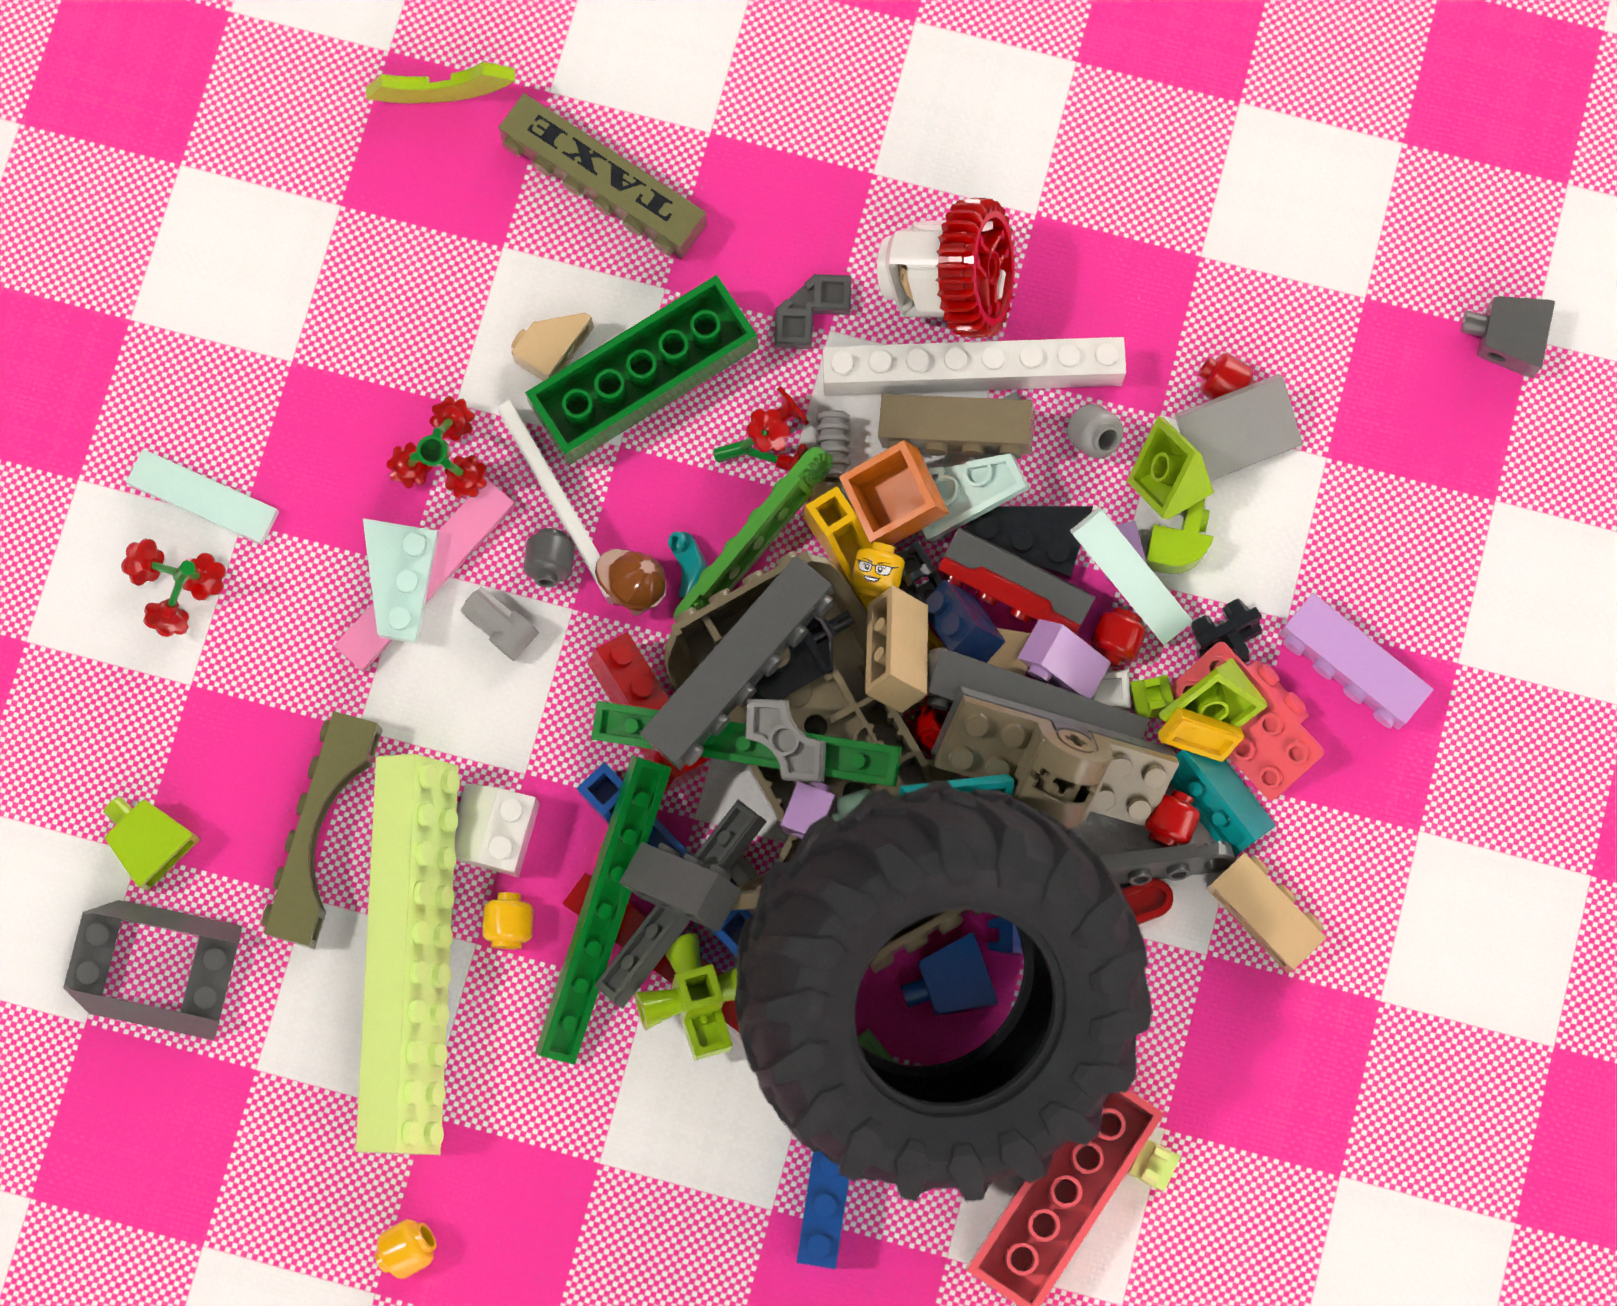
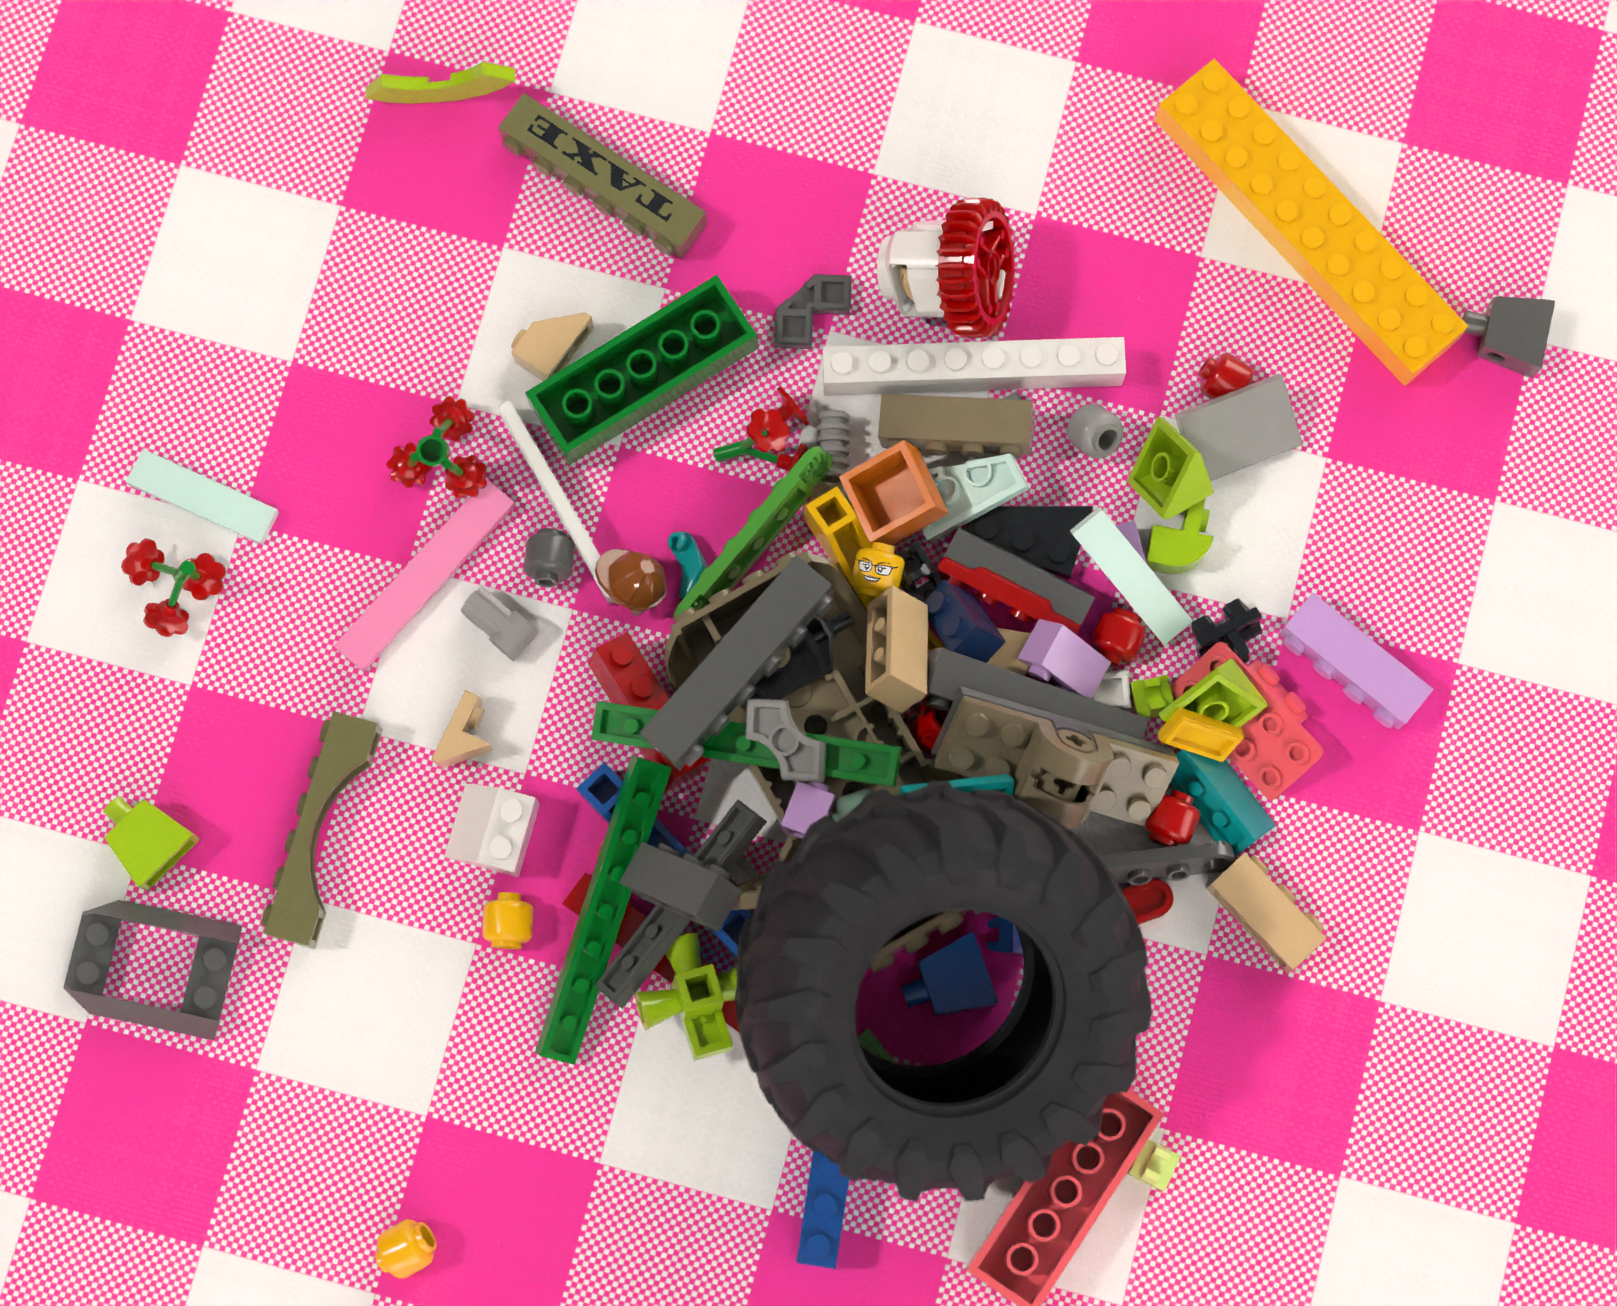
yellowish green brick [356,754,460,1155] -> none
light aqua wing [363,518,439,644] -> none
none -> tan slope [431,690,493,768]
none -> yellow brick [1154,59,1468,386]

